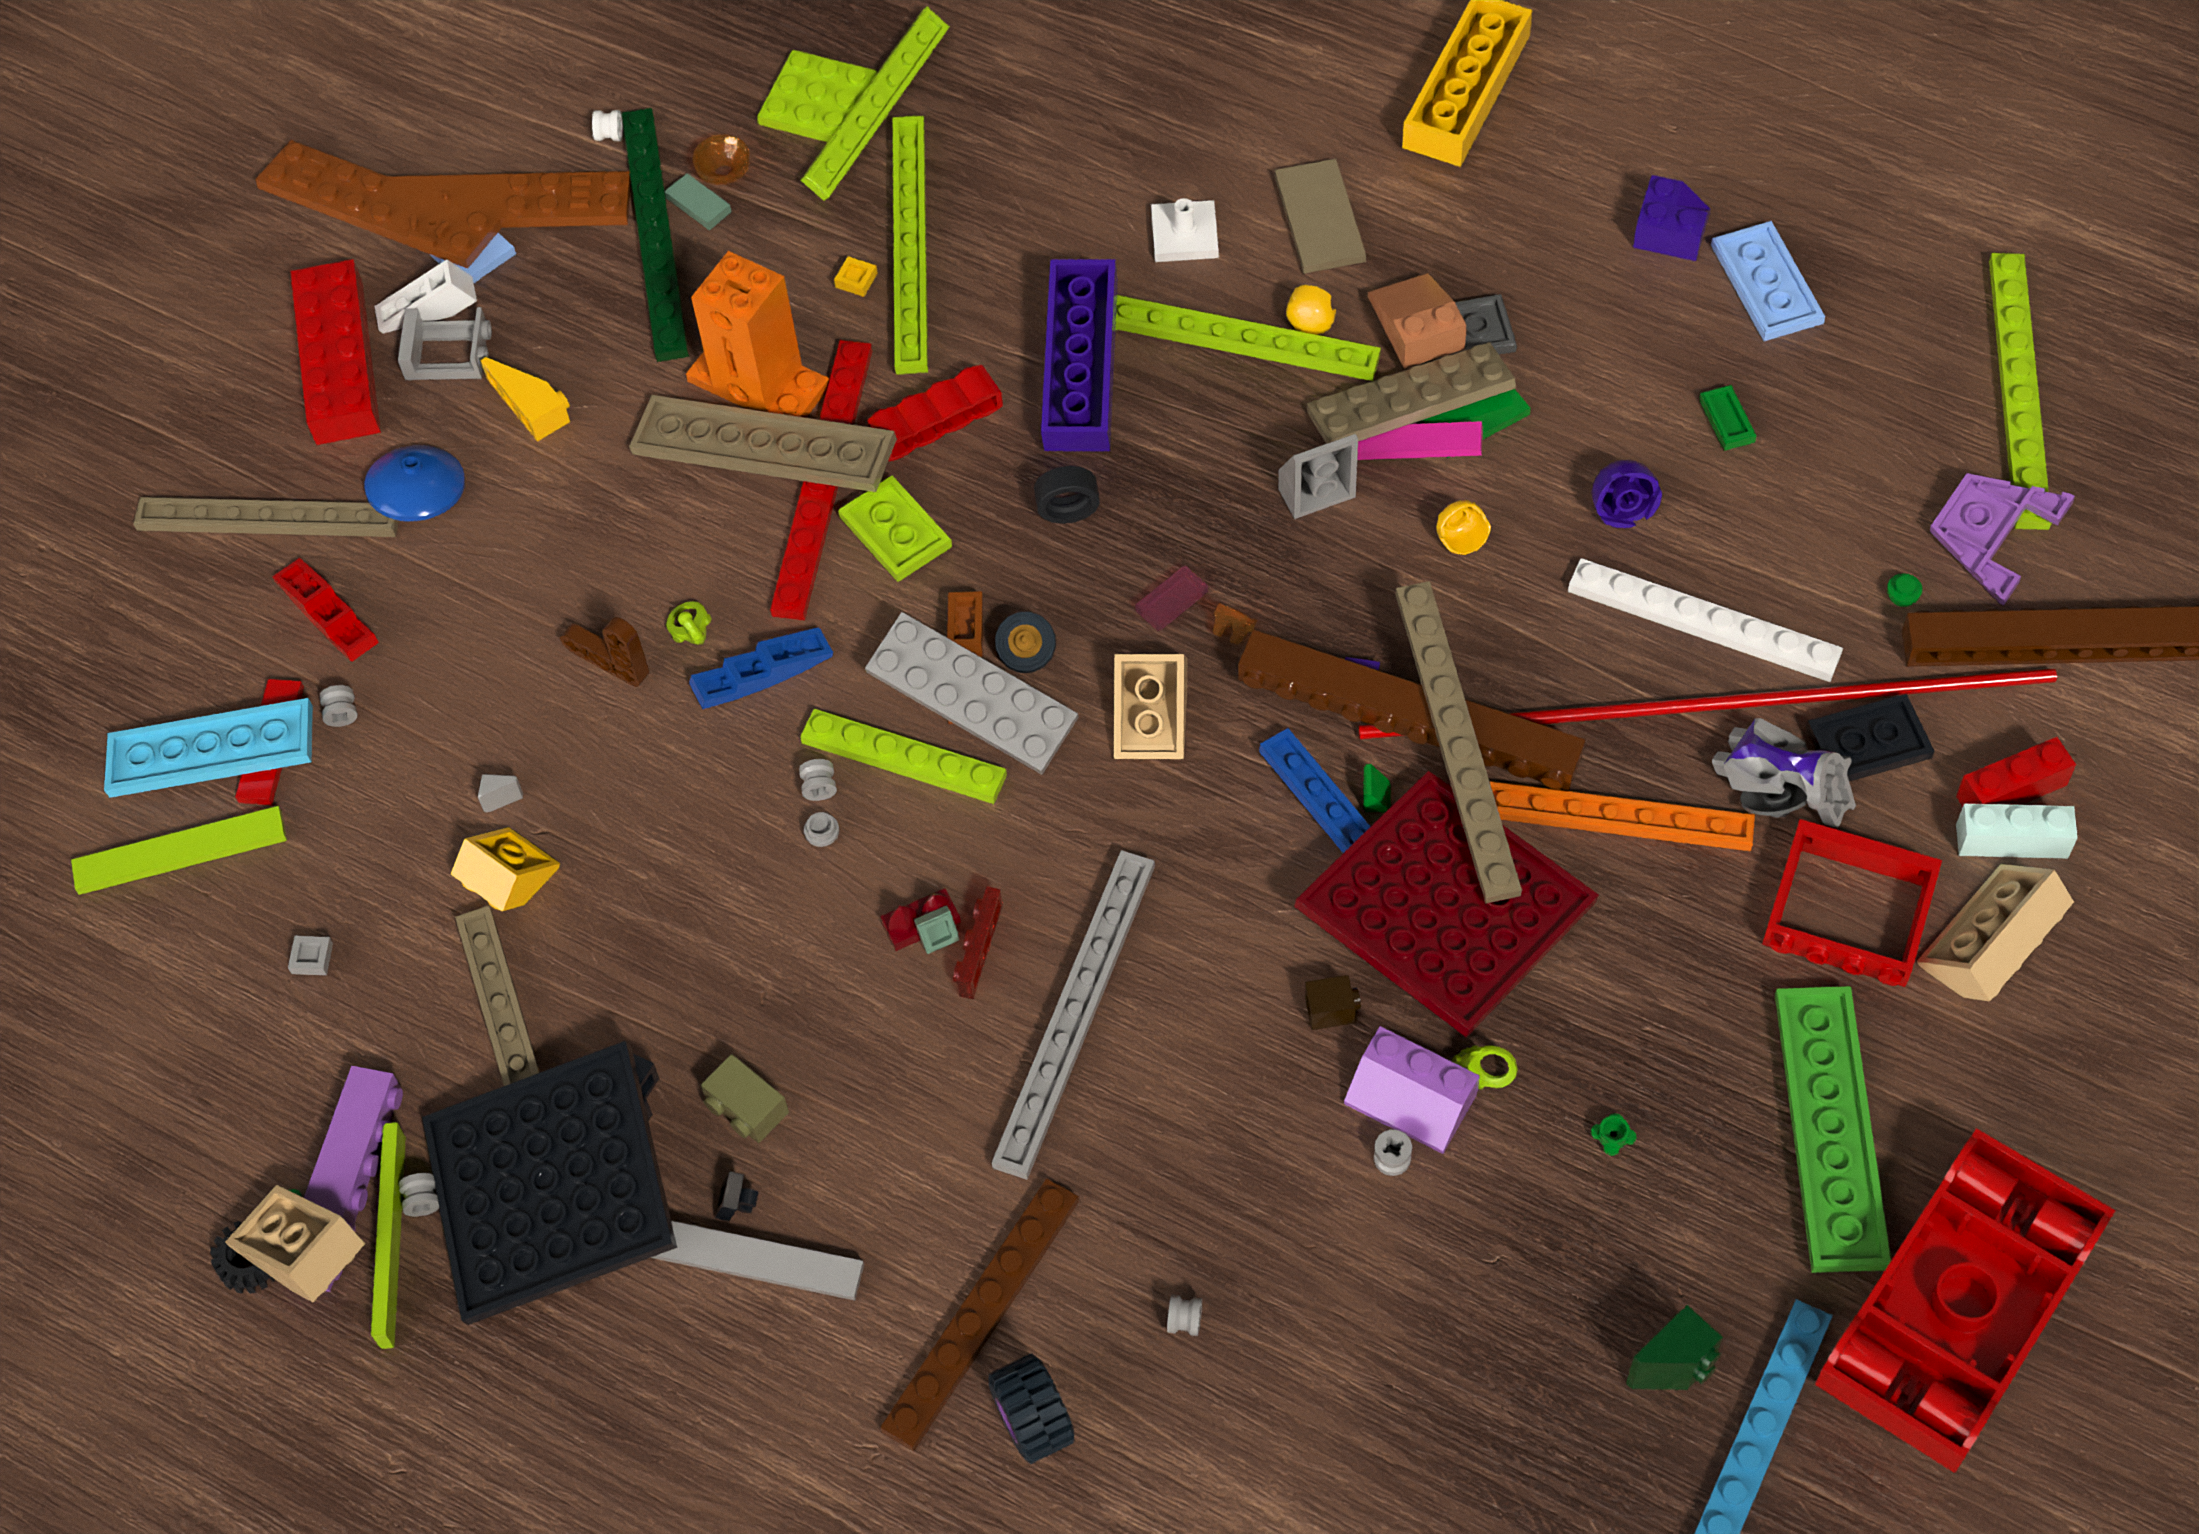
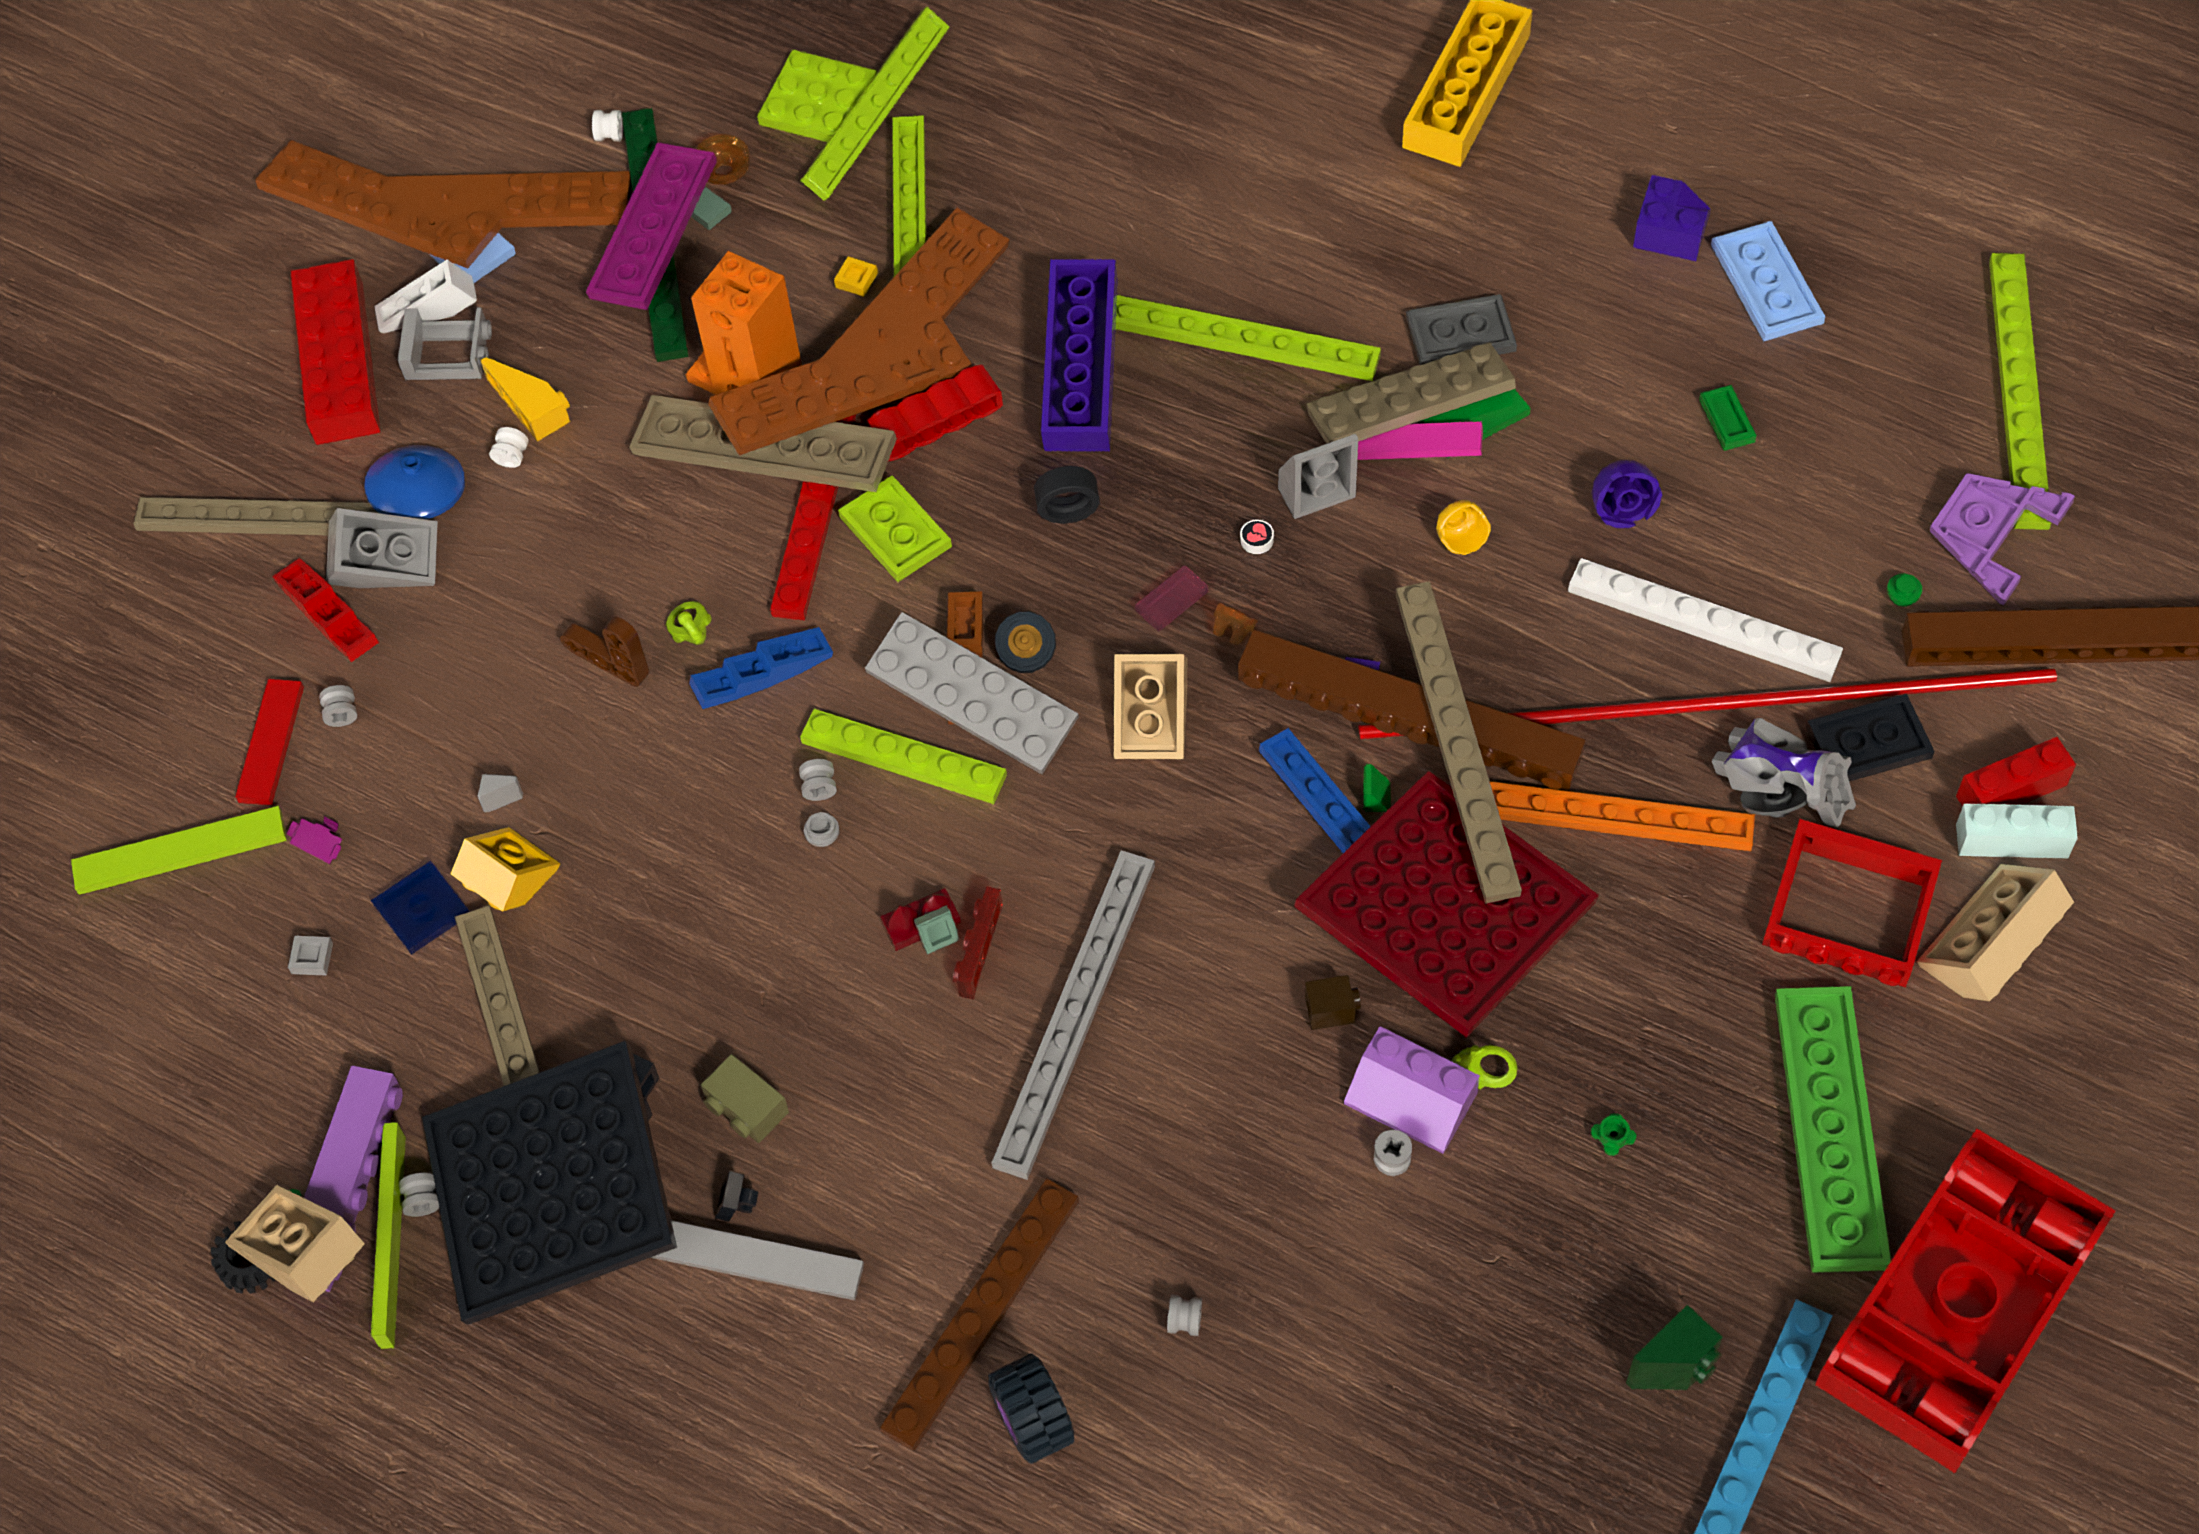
medium azure plate [104,698,313,798] -> none
white tile [1151,198,1219,262] -> none
dark tan tile [1275,159,1366,274] -> none
yellow hair [1286,285,1336,335] -> none
nougat slope [1368,273,1467,369] -> none
none -> magenta piece [287,816,342,864]
none -> light grey slope [326,508,438,588]
none -> clear blue tile [371,861,469,955]
none -> white wheel [489,427,529,468]
none -> magenta plate [586,142,717,310]
none -> dark orange piece [709,207,1010,455]
none -> tile [1240,520,1274,554]

